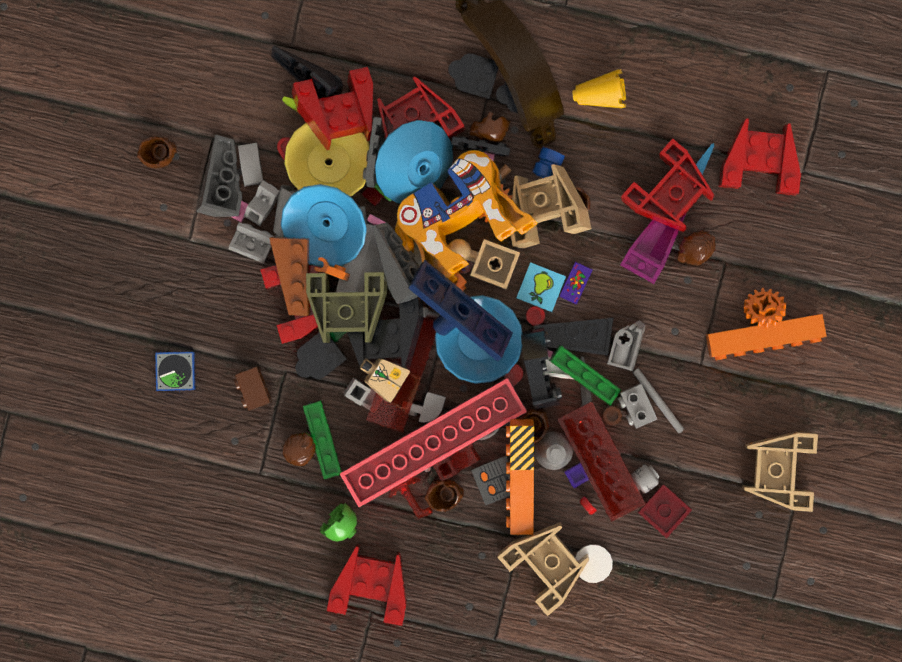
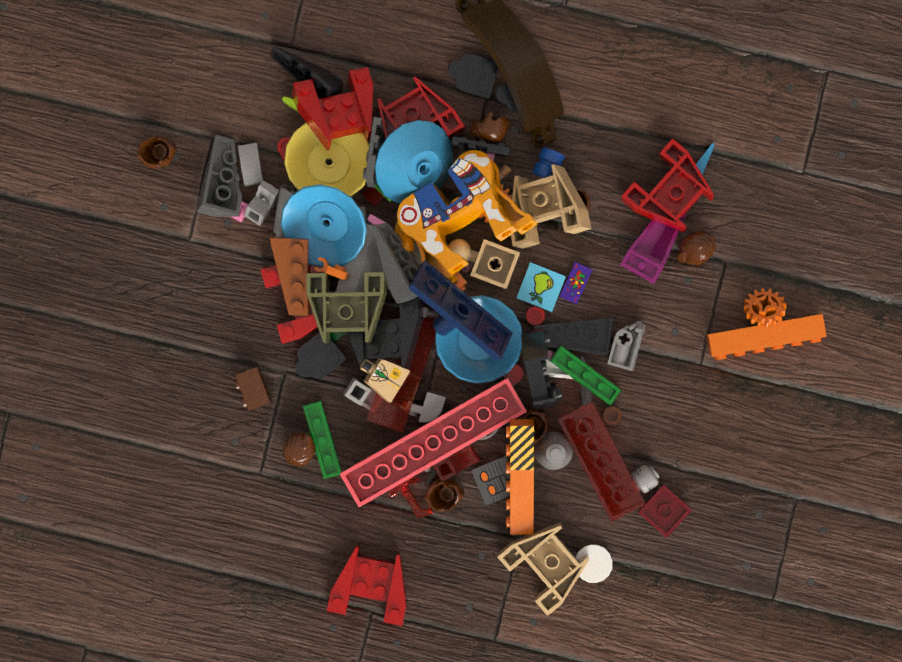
tile [155,352,195,391] -> none
light grey bracket [229,222,274,263] -> none
bright green cylinder [320,503,357,542] -> none
dark purple tile [564,462,590,488] -> none
yellow cone [572,69,626,108] -> none
red tile [579,496,597,515] -> none
light grey brick [618,383,657,429] -> none
light grey bar [632,368,684,433] -> none
red wedge [718,119,801,196] -> none
tan wedge [742,432,818,512] -> none

